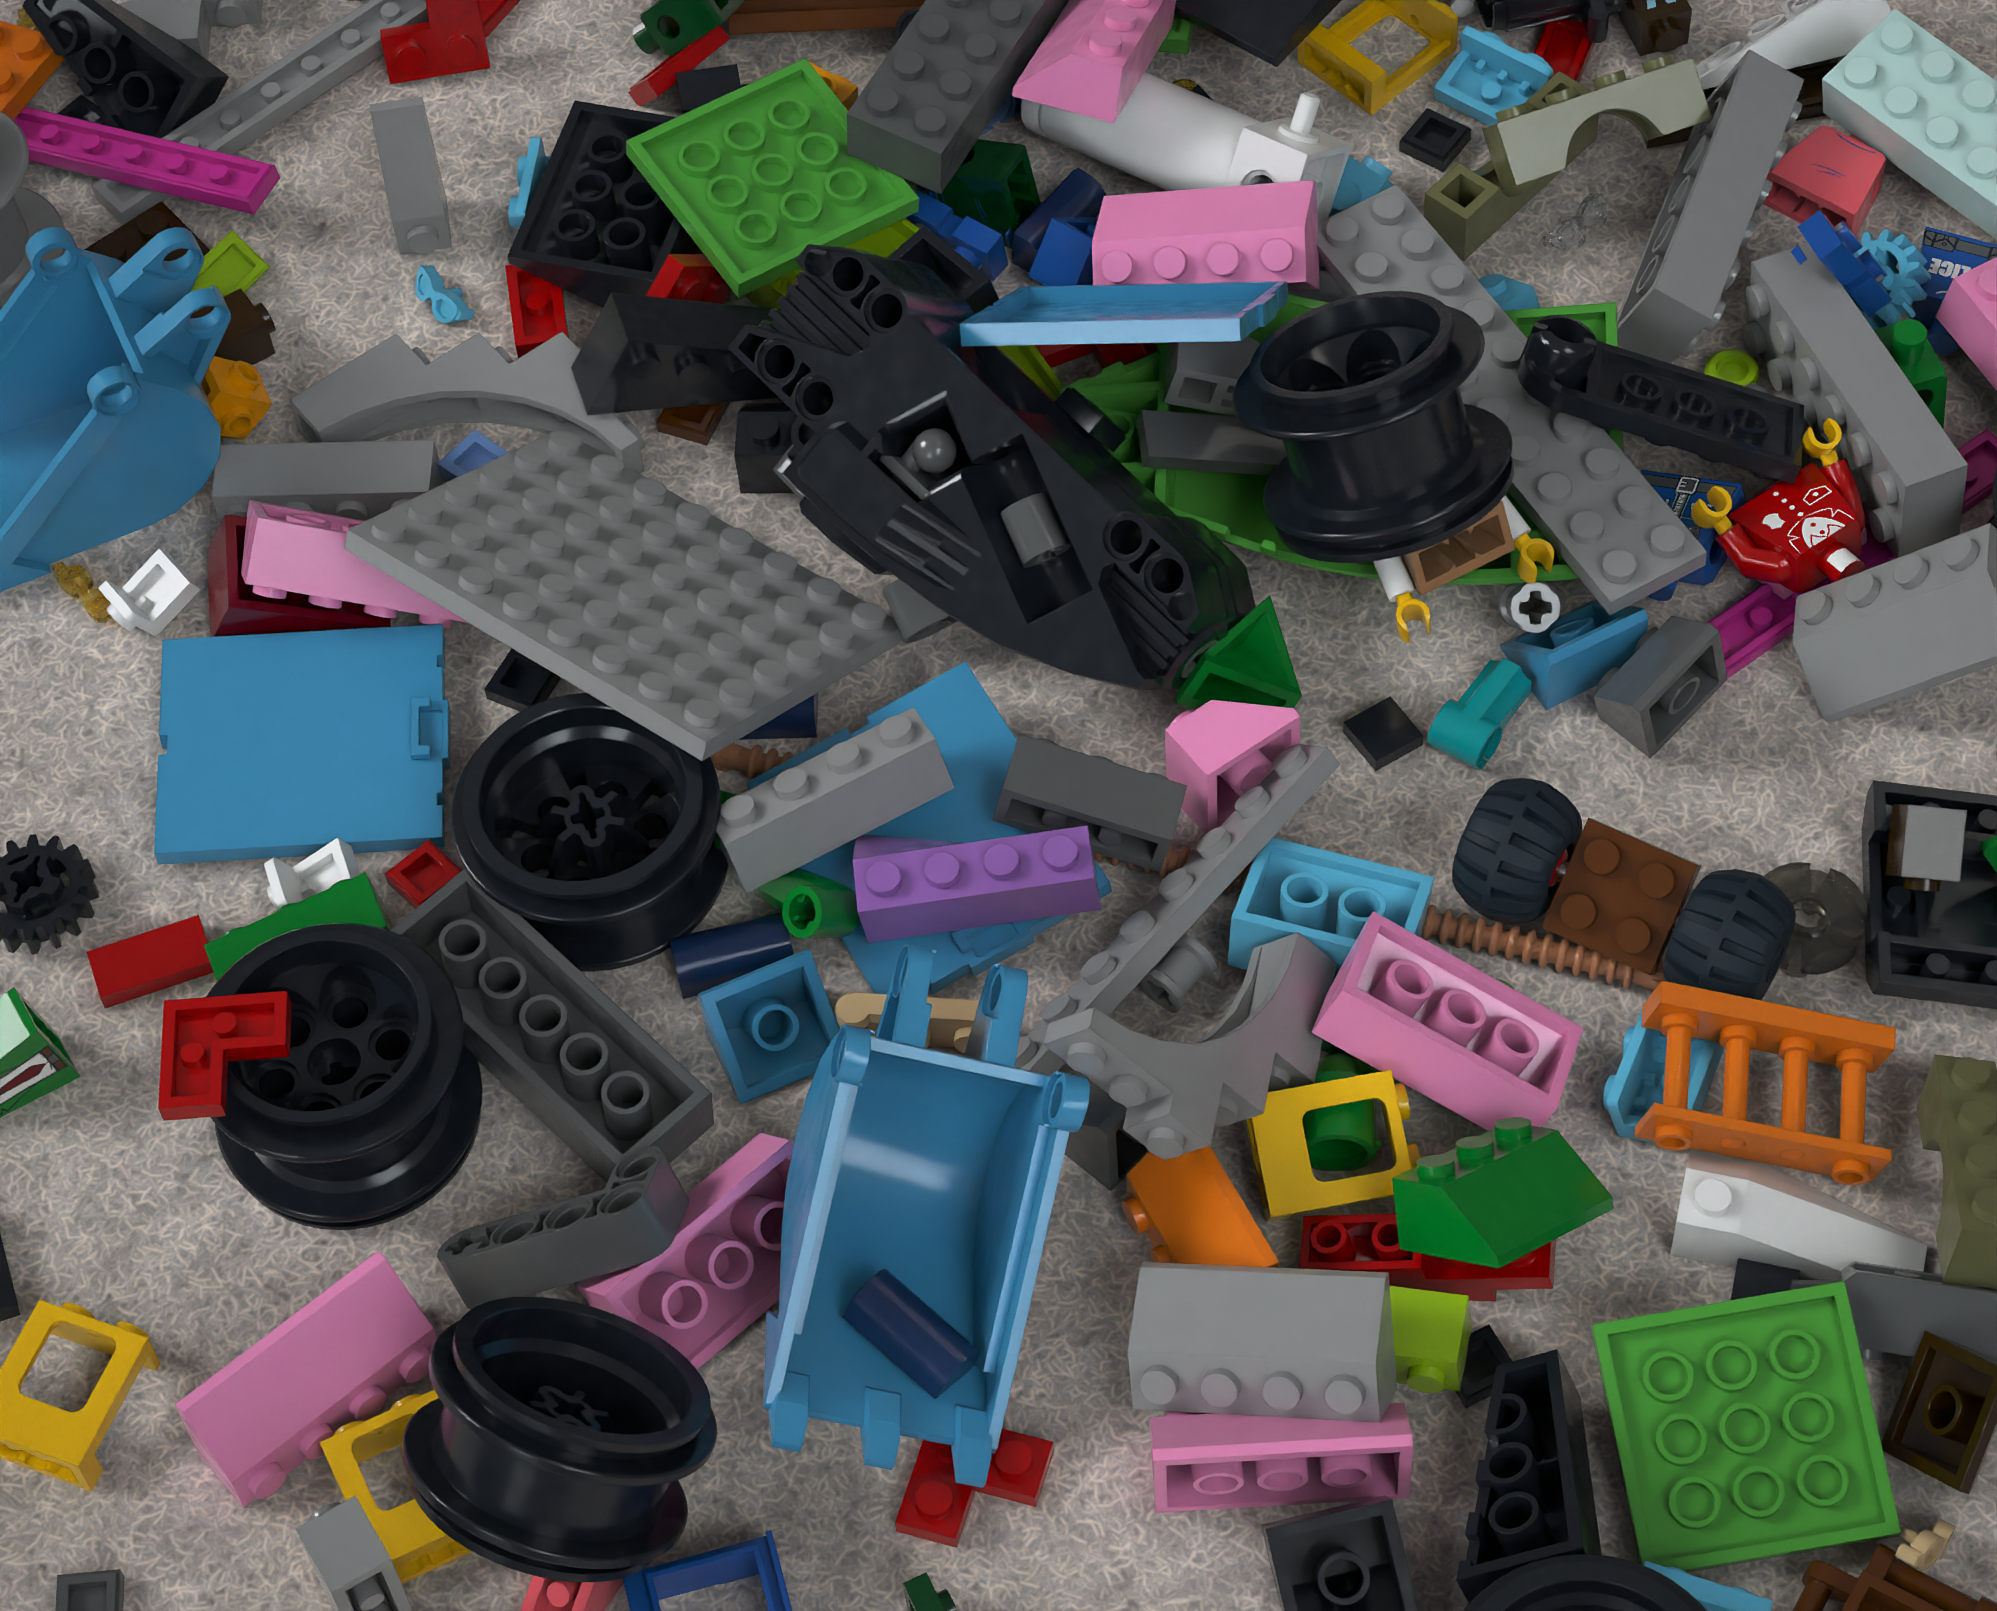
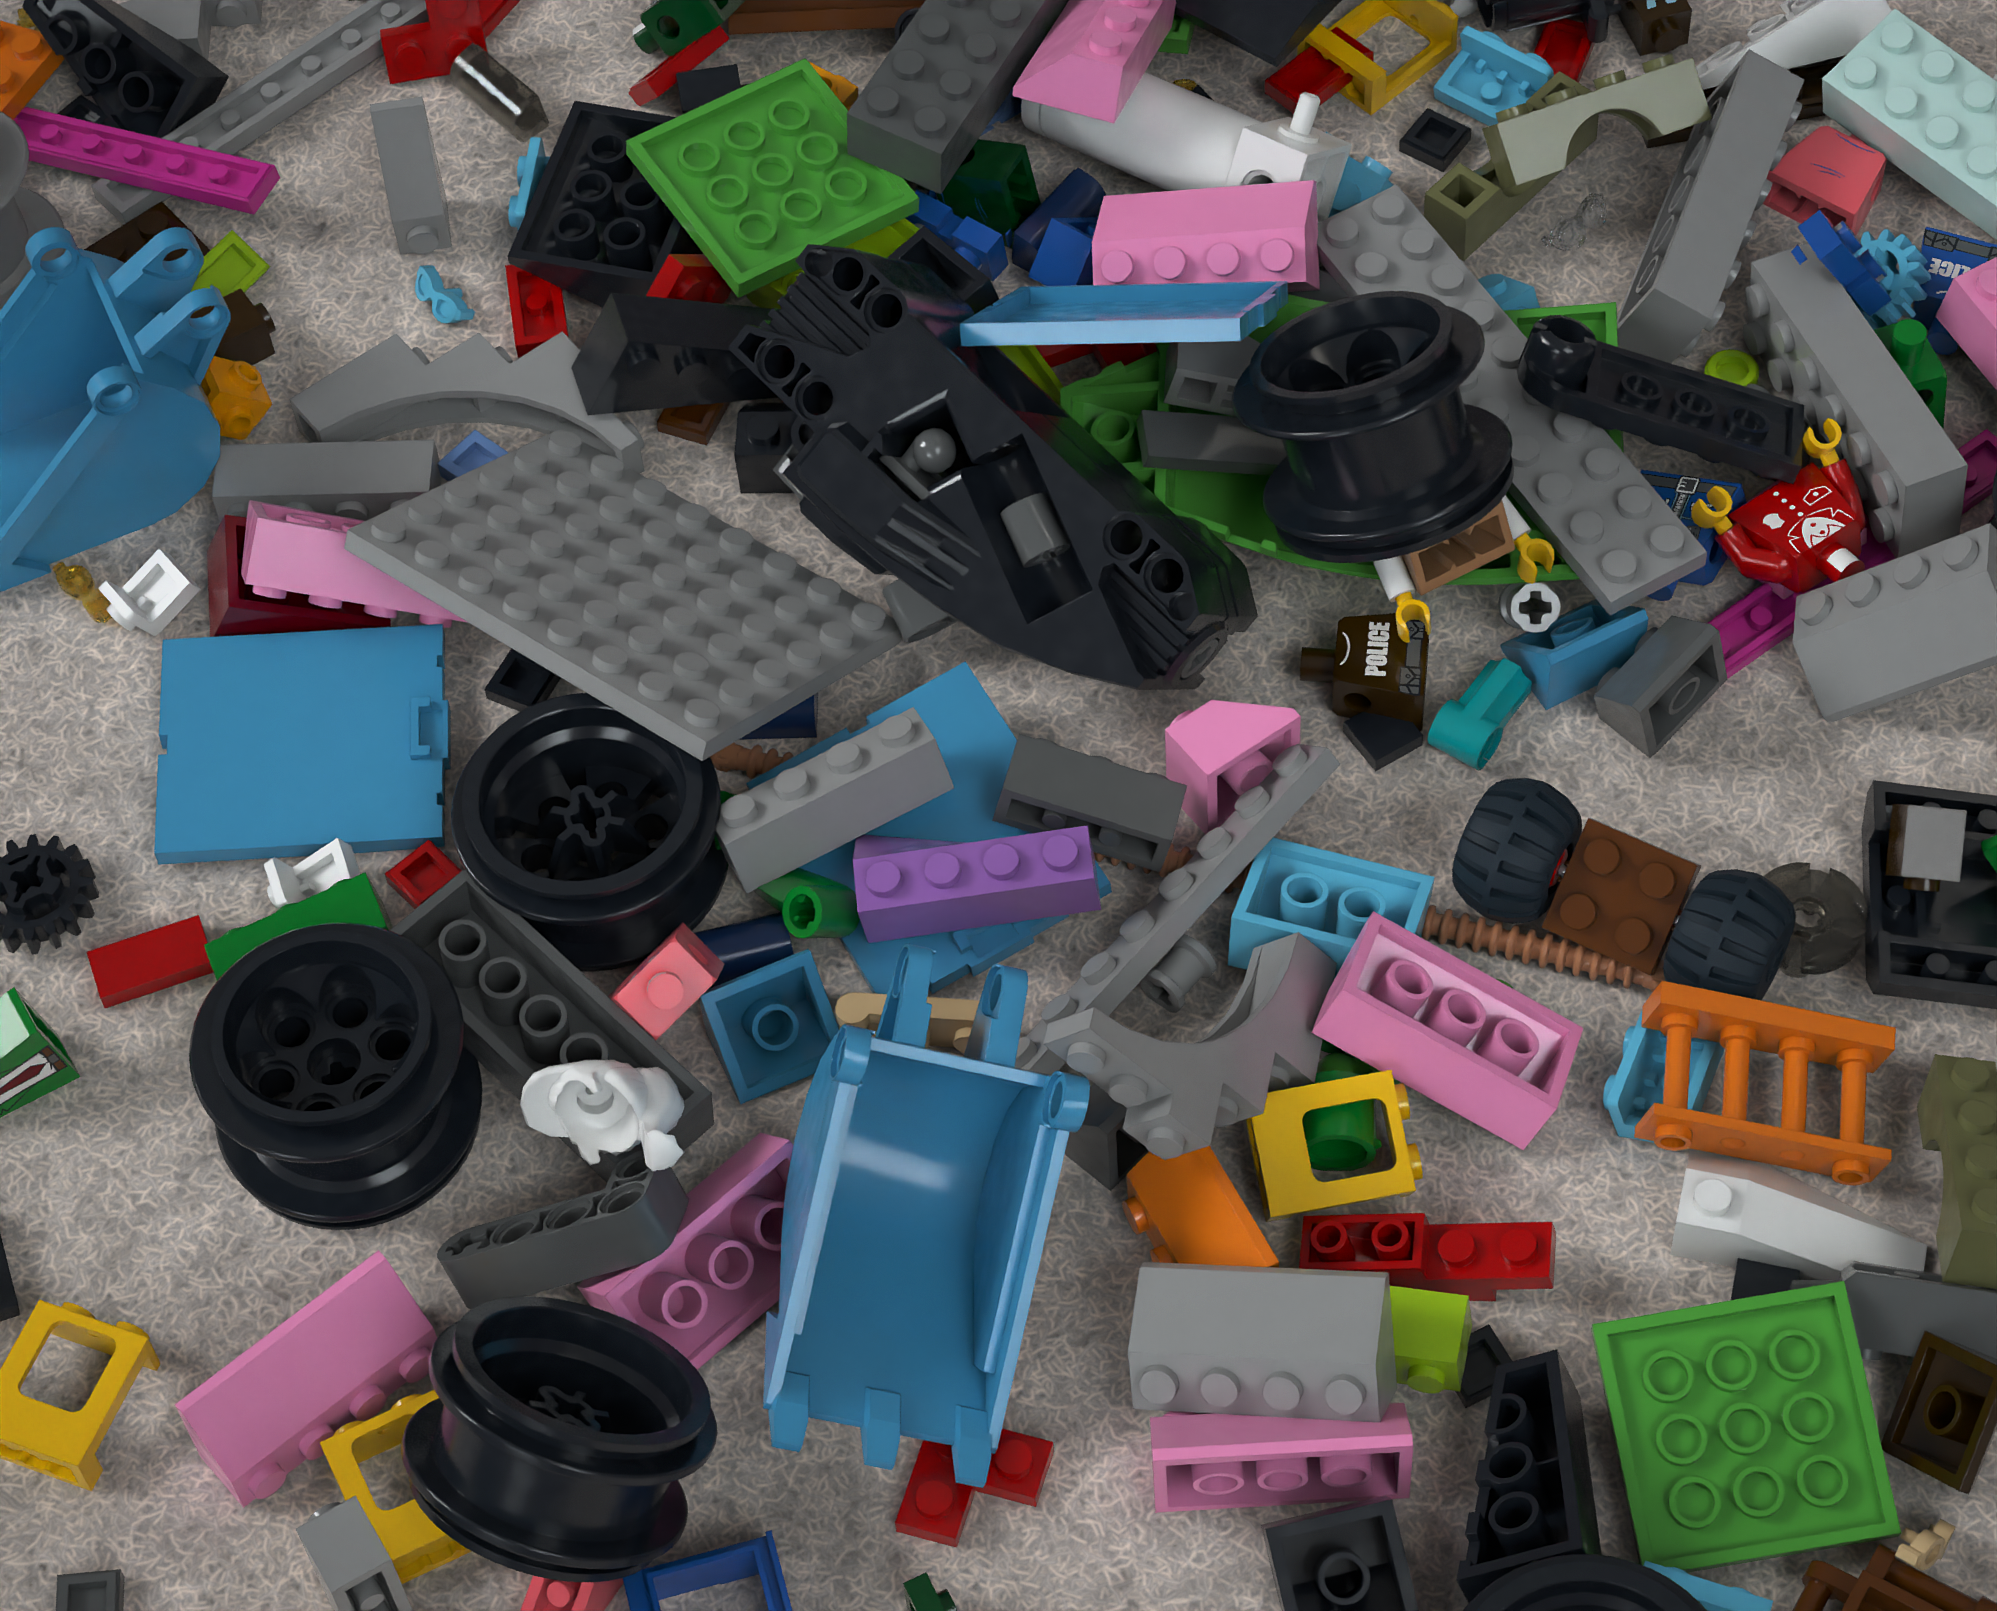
red plate [158,991,292,1121] -> none
dark blue brick [842,1269,980,1399] -> none
black tile [1055,387,1126,452] -> none
green slope [1175,595,1302,710] -> none
green slope [1392,1117,1614,1268] -> none
none -> clear smoke brick [450,43,549,142]
none -> white piece [520,1060,684,1171]
none -> coral torso [608,922,725,1041]
none -> red tile [1264,26,1374,114]
none -> dark brown torso [1300,613,1429,731]

